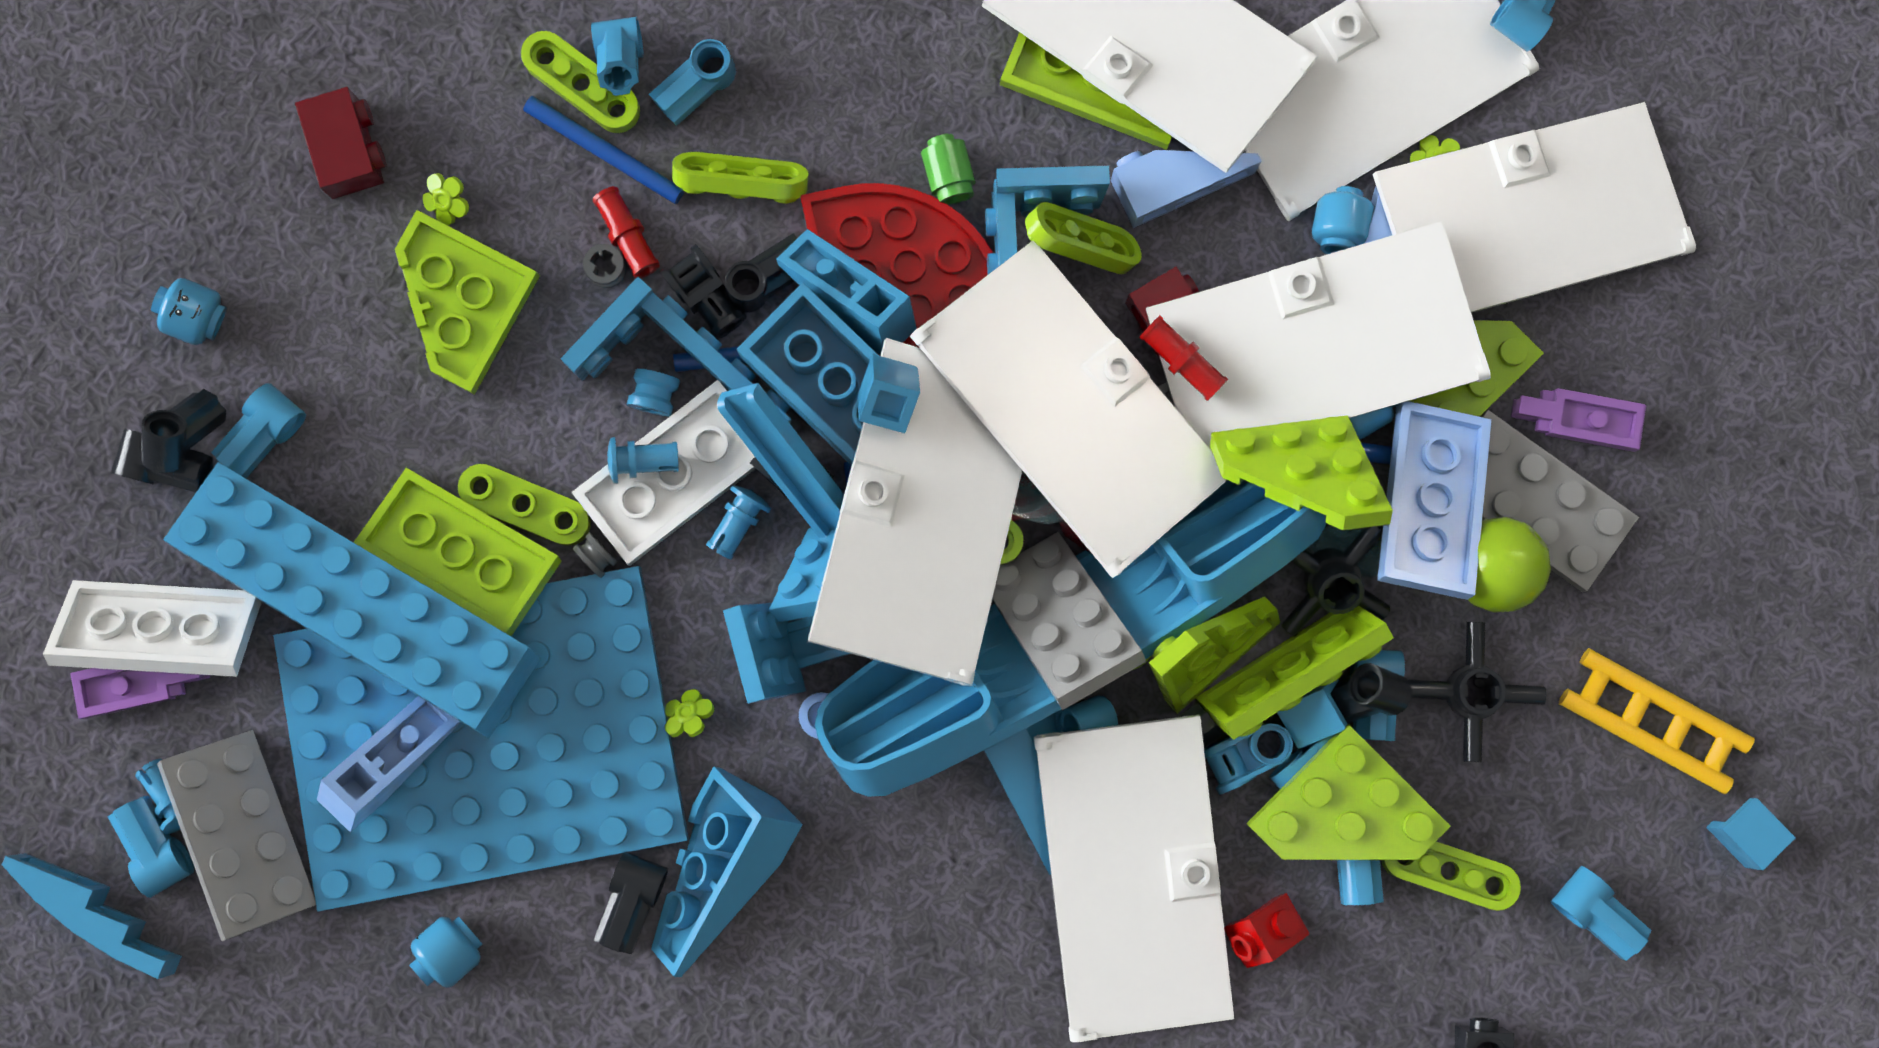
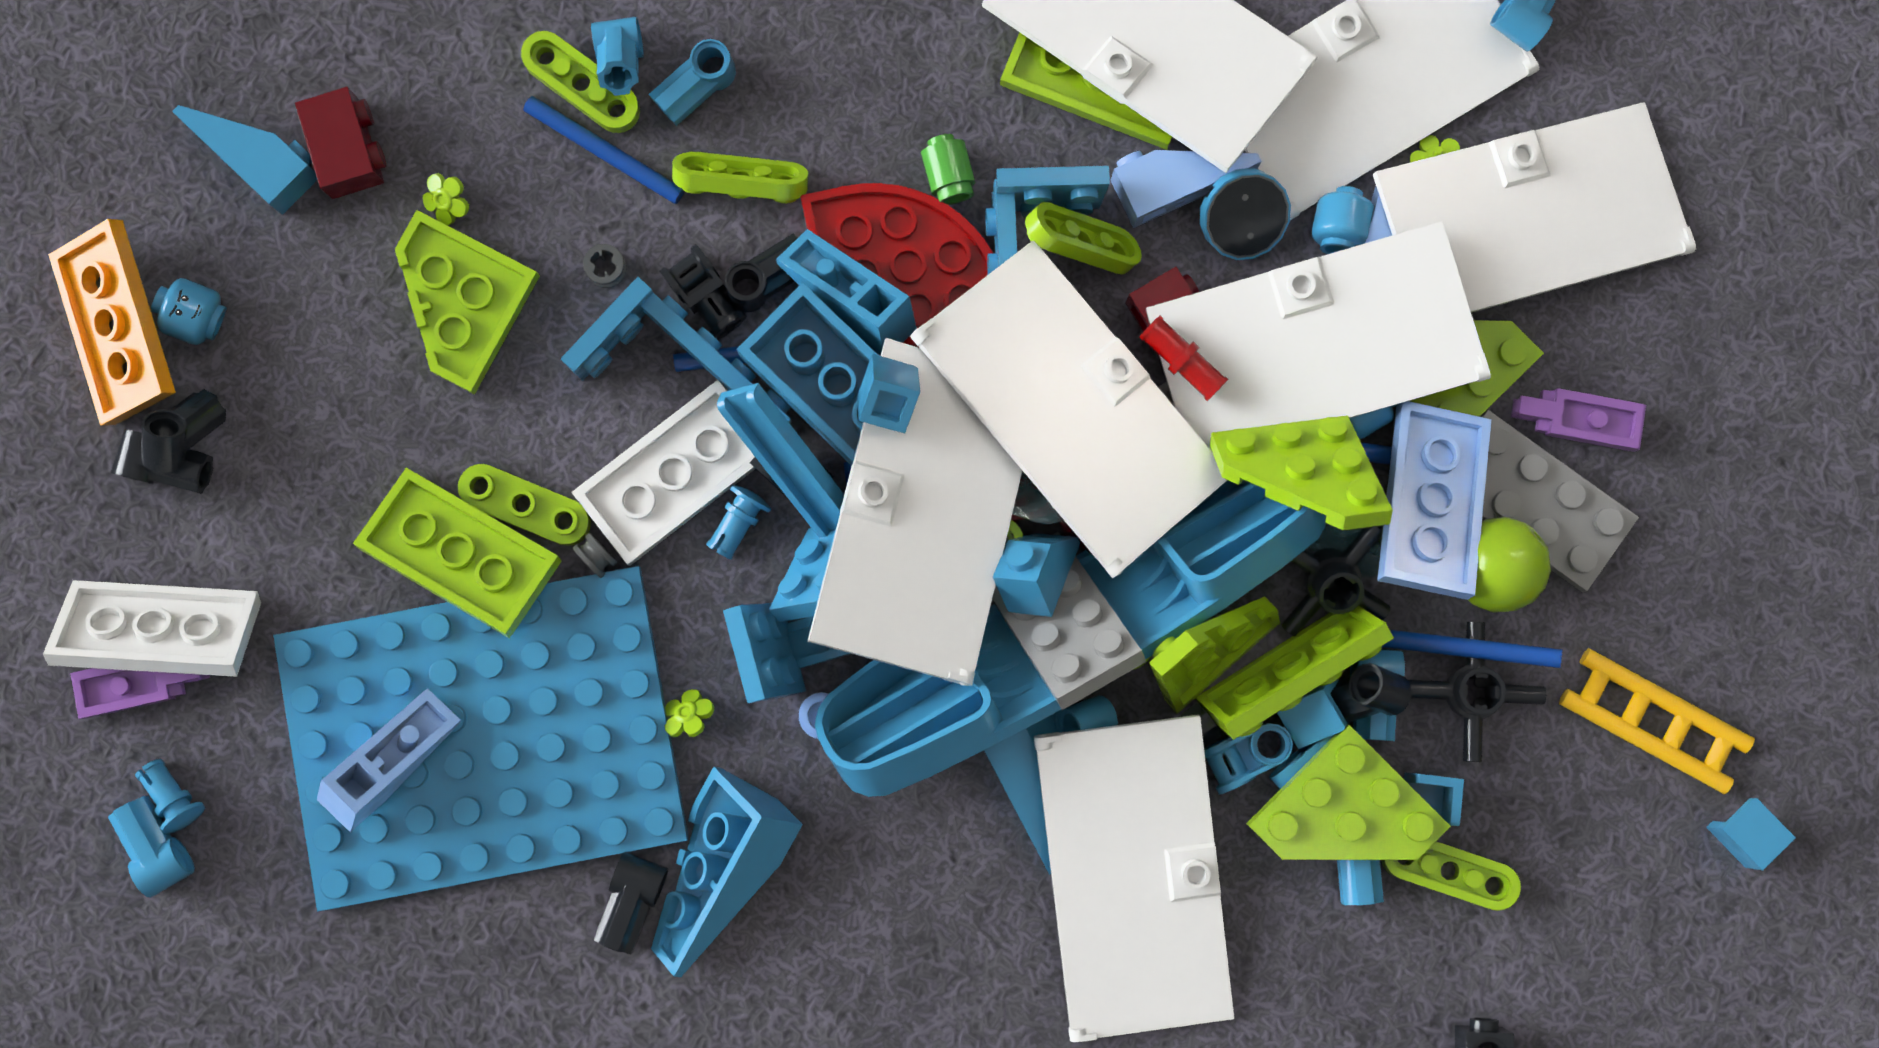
dark azure slope [2,853,182,979] -> none
light grey plate [157,730,316,942] -> none
dark azure brick [163,462,541,739] -> none
dark azure piece [211,383,306,478] -> none
dark azure head [409,916,483,988] -> none
red pin [592,186,660,279] -> none
dark azure pin [607,437,679,484] -> none
dark azure wheel [627,369,680,417] -> none
red bracket [1224,893,1310,968] -> none
dark azure piece [1550,866,1652,961] -> none
none -> light orange plate [49,219,176,426]
none -> dark azure slope [172,105,317,215]
none -> dark azure slope [993,533,1080,617]
none -> black tile [1199,168,1291,260]
none -> blue bar [1382,630,1563,668]
none -> dark azure panel [1404,773,1464,826]

